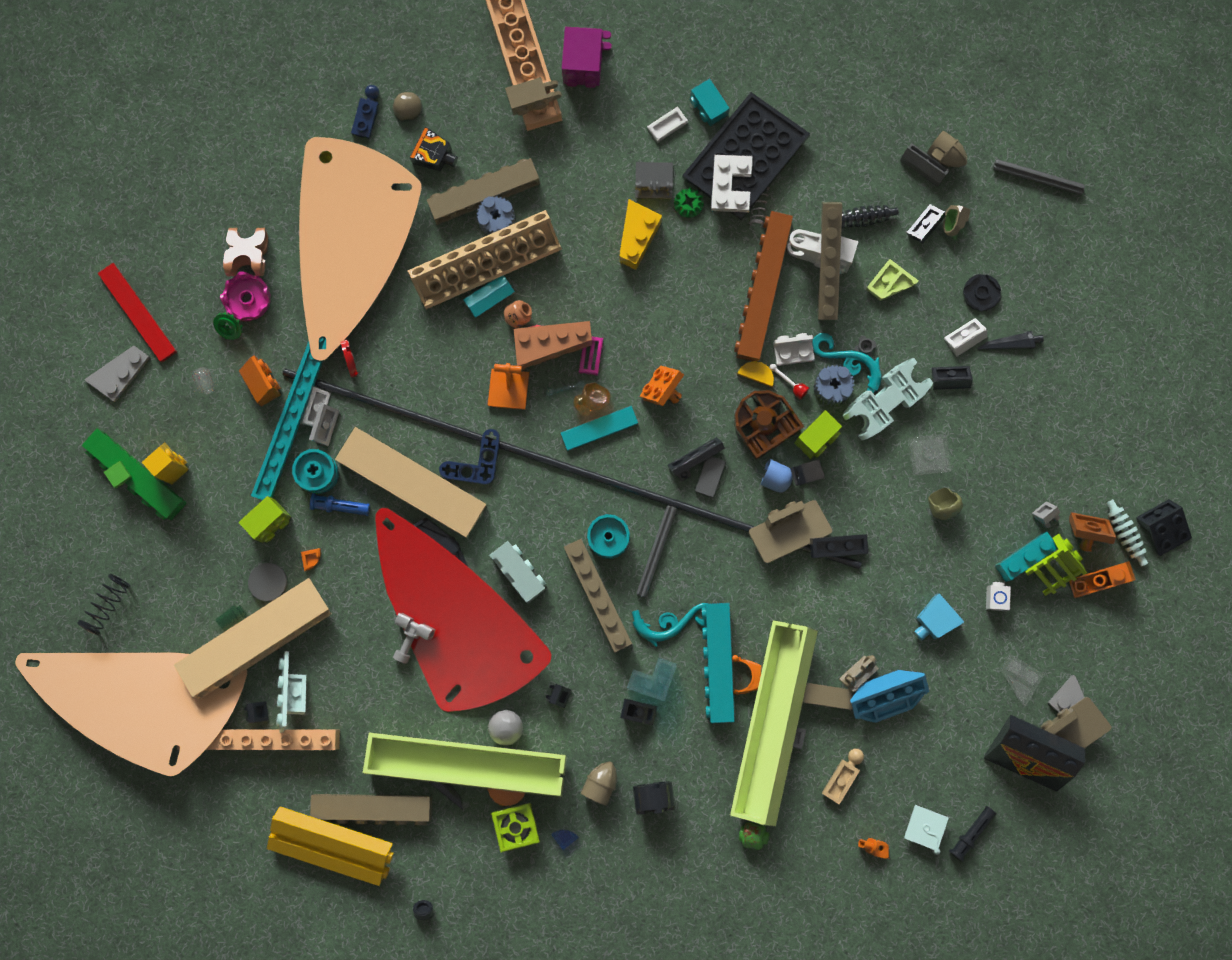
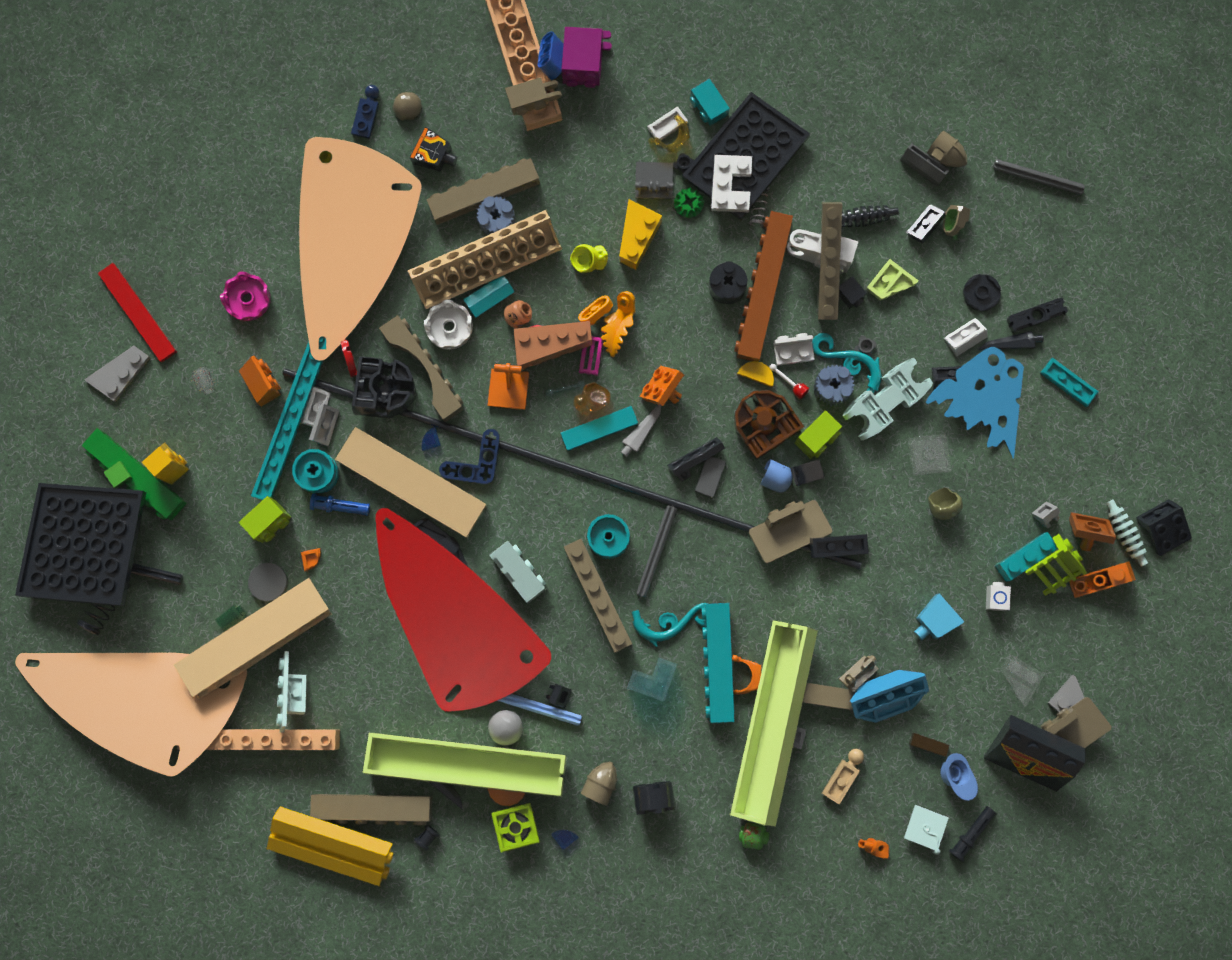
green gear [213,312,243,340] -> none
piece [223,228,268,276] -> none
black tile [244,701,269,723] -> none
light grey bar [393,613,436,664] -> none
black tile [413,900,433,920] -> none
black slope [620,699,657,725] -> none
none -> black plate [15,483,147,607]
none -> black axle [131,563,183,585]
none -> black connector [352,356,416,419]
none -> dark tan arch [379,315,464,422]
none -> black bush [414,824,440,851]
none -> clear blue tile [421,427,441,451]
none -> white plate [424,300,473,350]
none -> light blue axle [498,694,582,726]
none -> blue beam [537,32,564,80]
none -> neon yellow hair [570,244,608,273]
none -> light orange plate [578,296,613,326]
none -> light orange plant [601,291,635,357]
none -> light grey bar [621,405,661,457]
none -> clear yellow helmet [648,115,690,154]
none -> black plate [673,153,694,174]
none -> black brick [709,261,748,304]
none -> black brick [839,276,867,309]
none -> dark brown piece [909,733,950,757]
none -> dark azure piece [926,347,1024,459]
none -> medium blue piece [940,753,978,800]
none -> black piece [1007,298,1068,333]
none -> teal tile [1040,358,1099,407]

